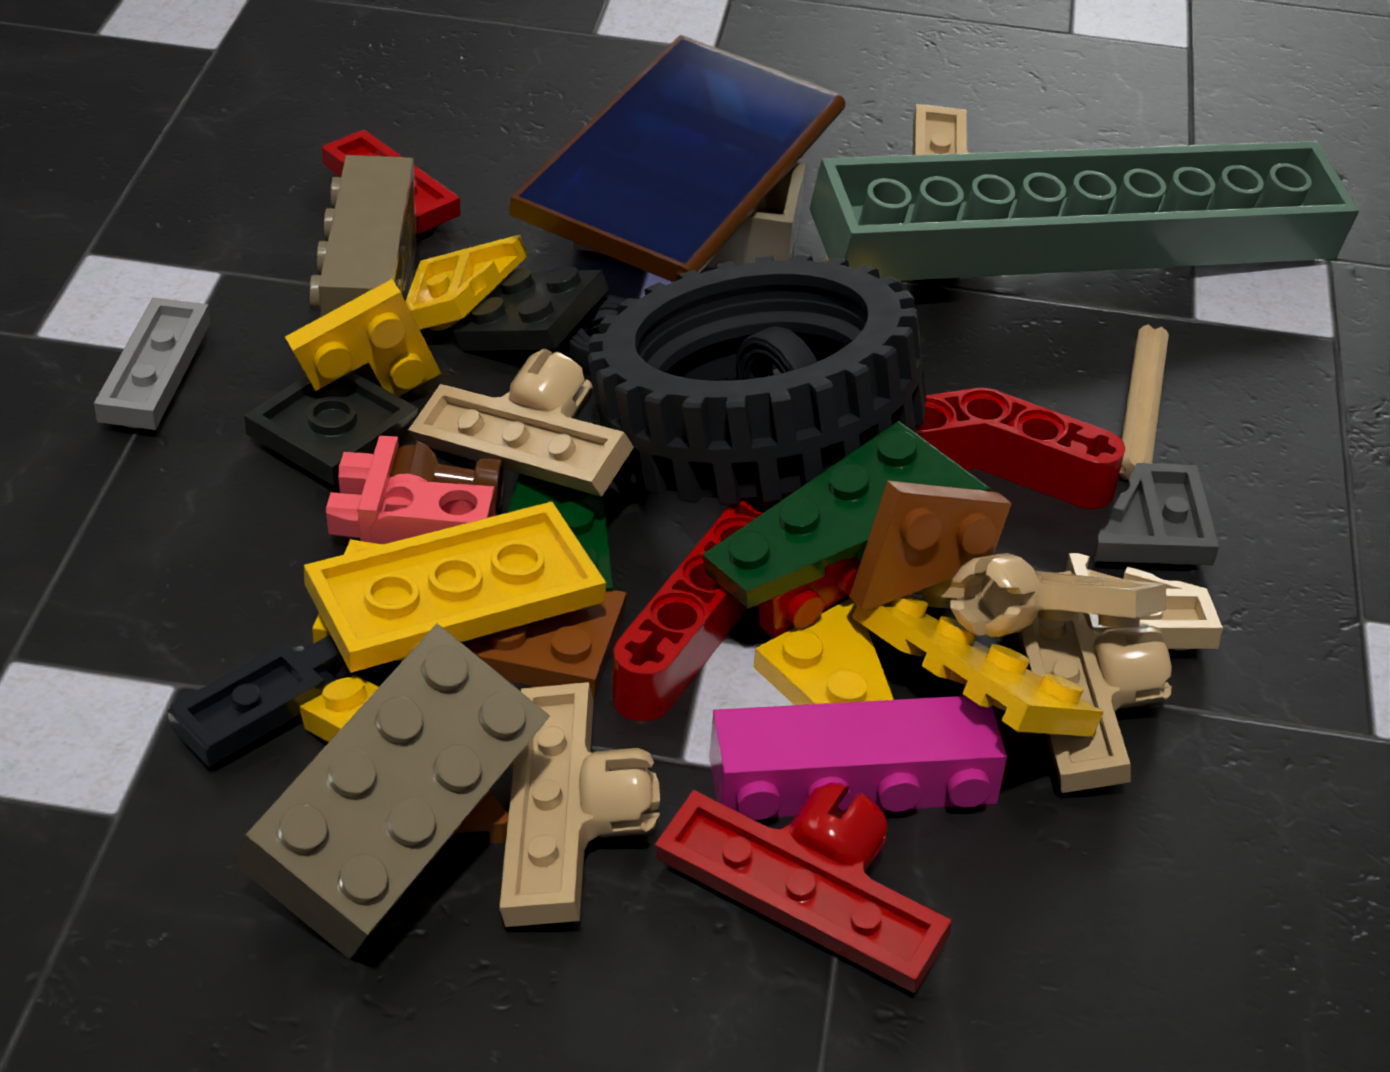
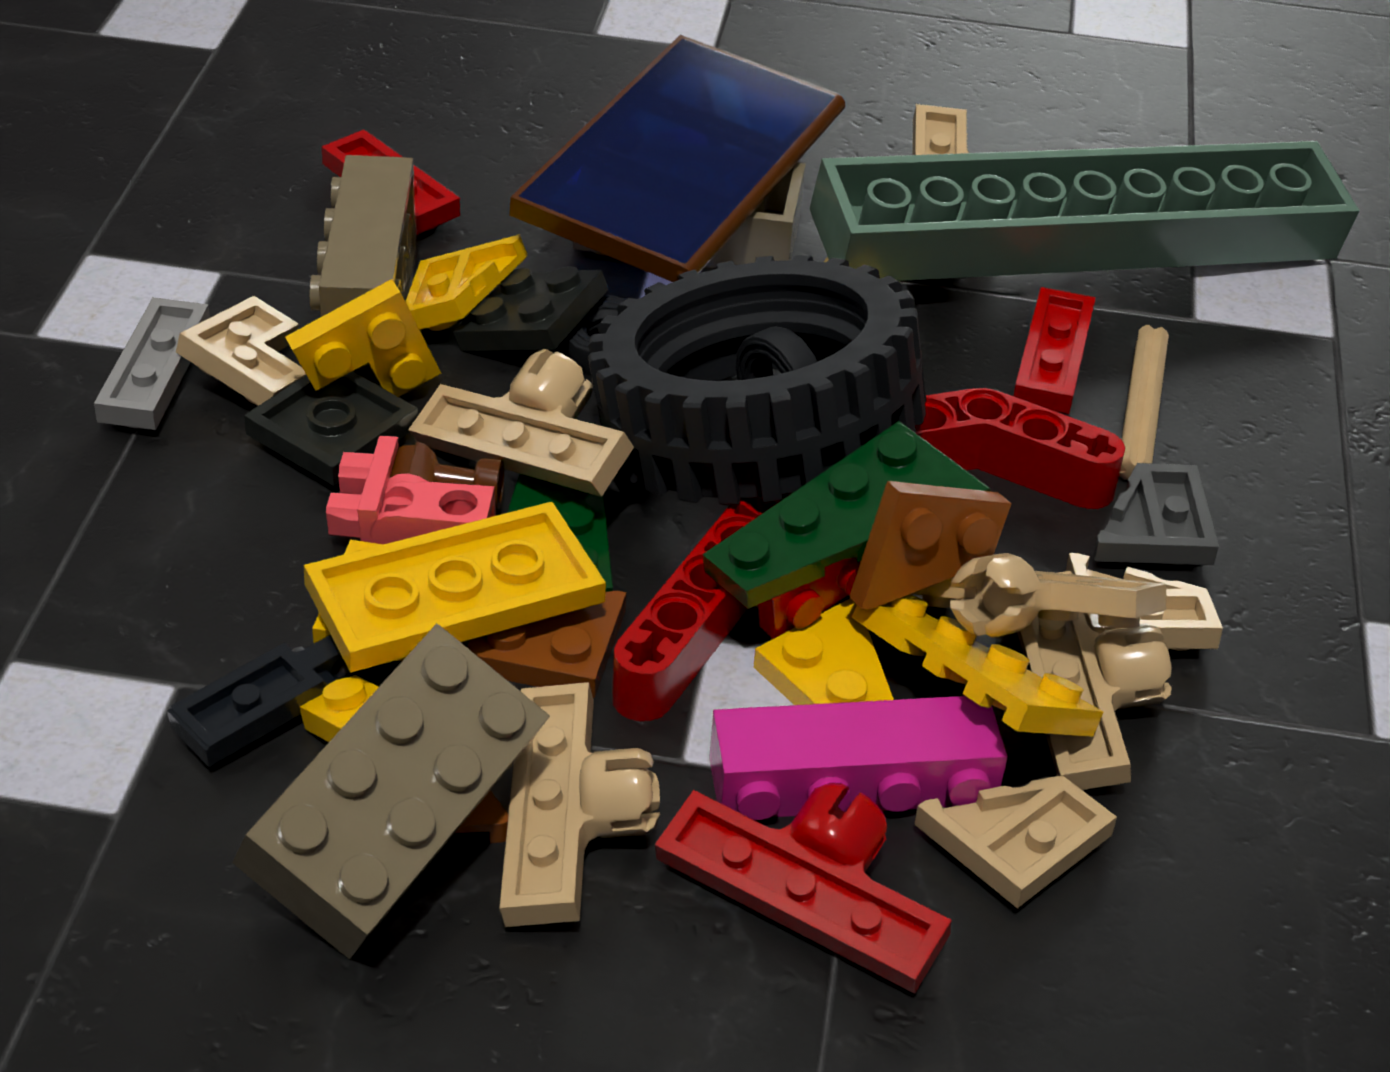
none -> tan plate [176,296,306,406]
none -> tan wing [915,775,1117,908]
none -> red plate [1013,287,1096,414]

